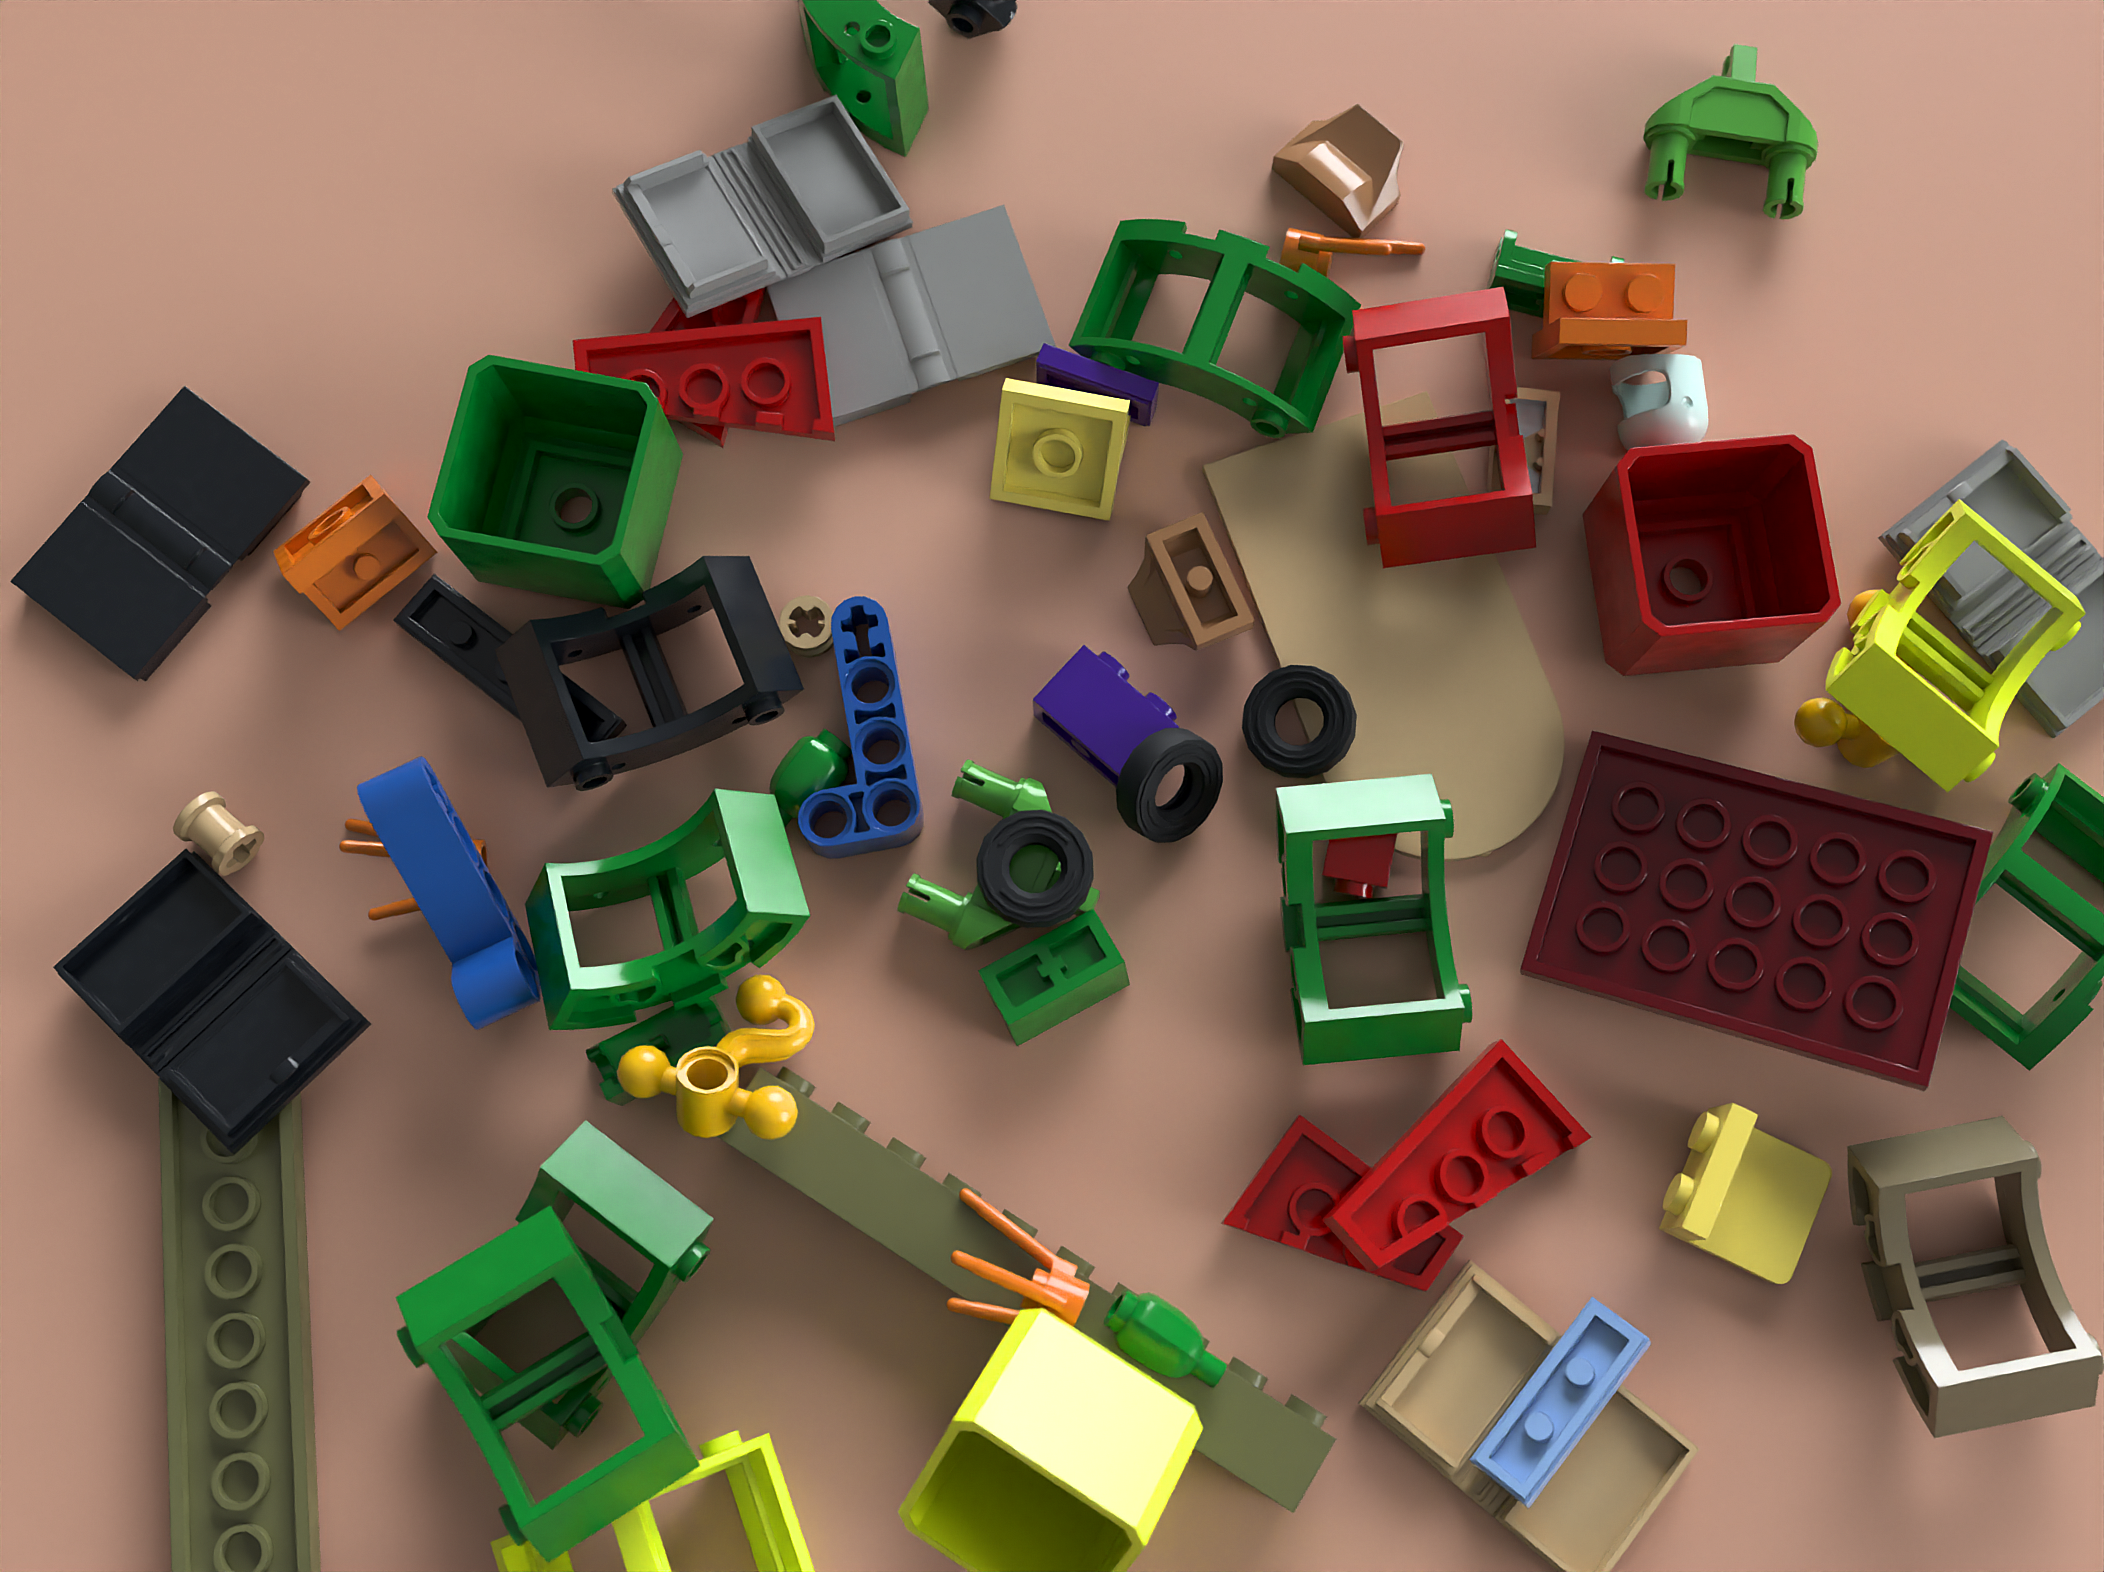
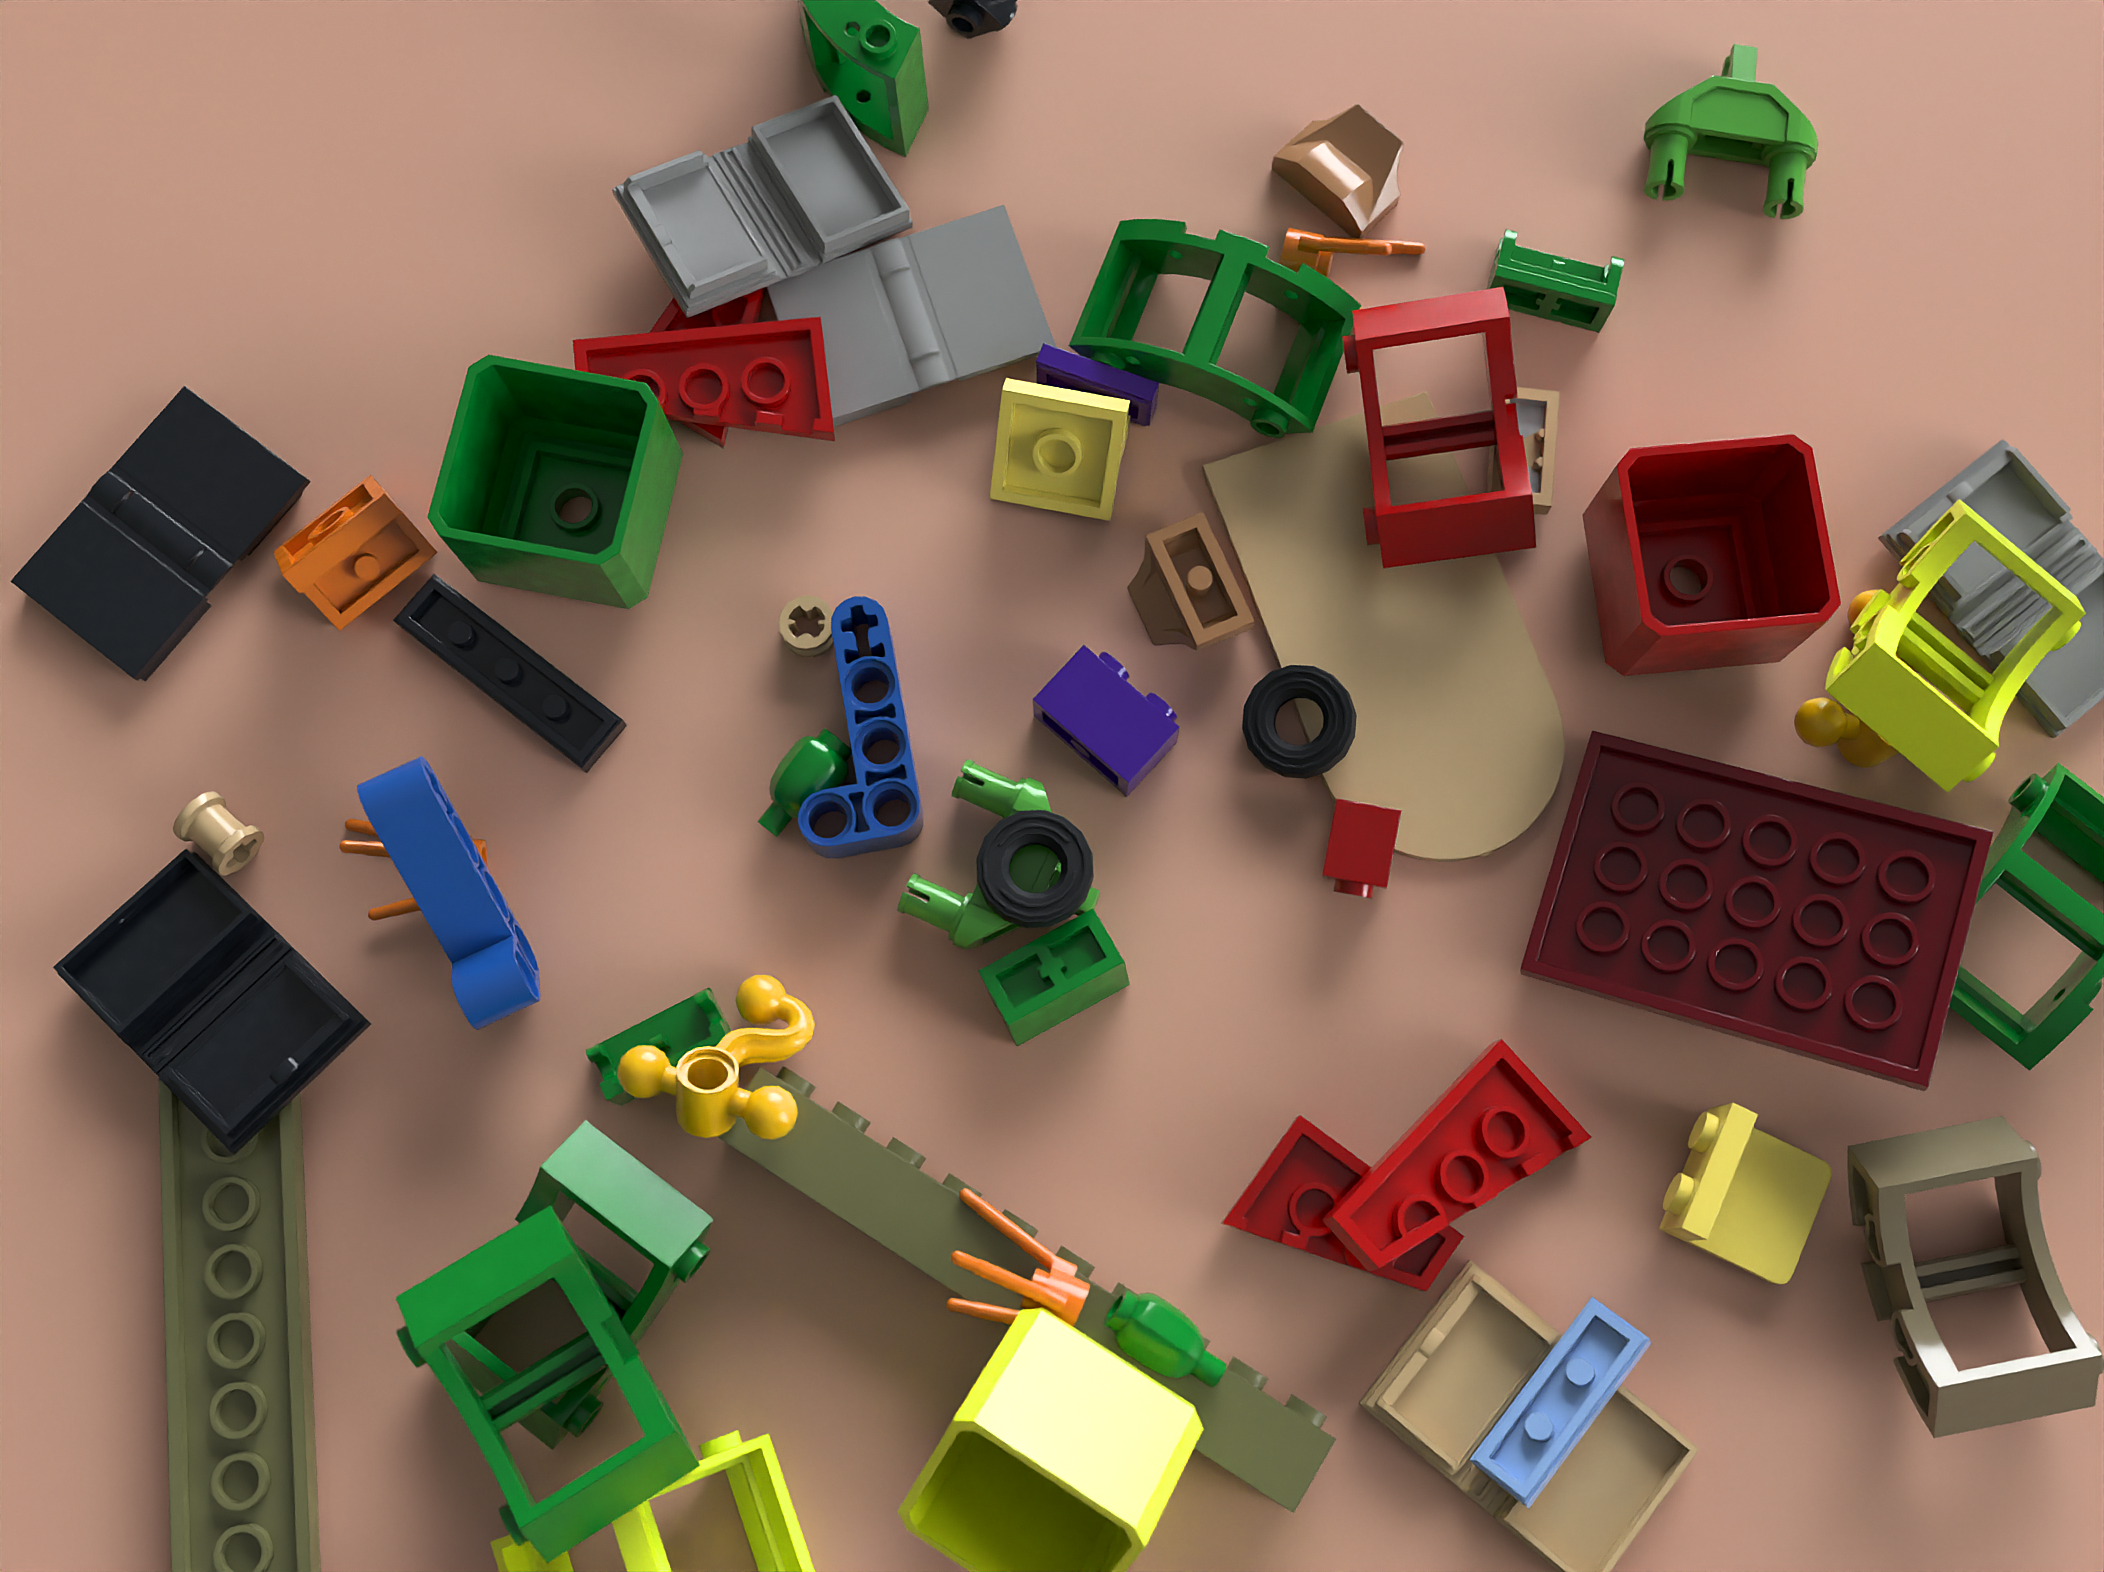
black window [495,556,804,791] -> none
green window [525,788,810,1030] -> none
black tyre [1116,728,1223,843] -> none
green window [1276,774,1472,1066] -> none
orange bracket [1531,262,1688,361] -> none
light aqua helmet [1610,354,1708,451] -> none

